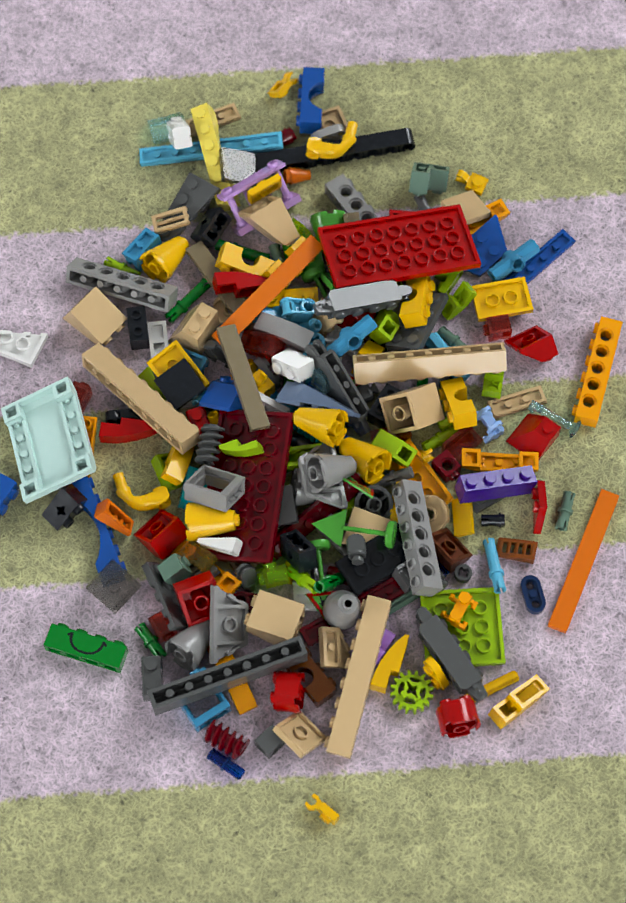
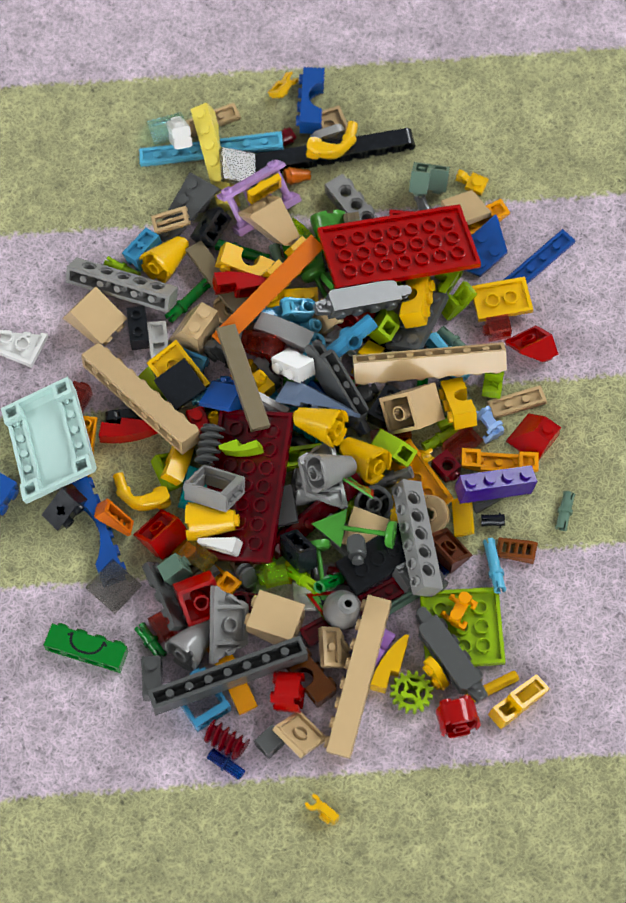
clear light blue tile [310,368,329,394] -> none
dark grey bush [454,564,472,583] -> none
dark azure piece [487,239,540,282] -> none
dark blue plate [520,575,546,615] -> none
clear light blue piece [529,400,581,438] -> none
red wing [531,480,548,534] -> none
orange tile [547,489,620,634] -> none
light orange brick [571,316,623,428] -> none

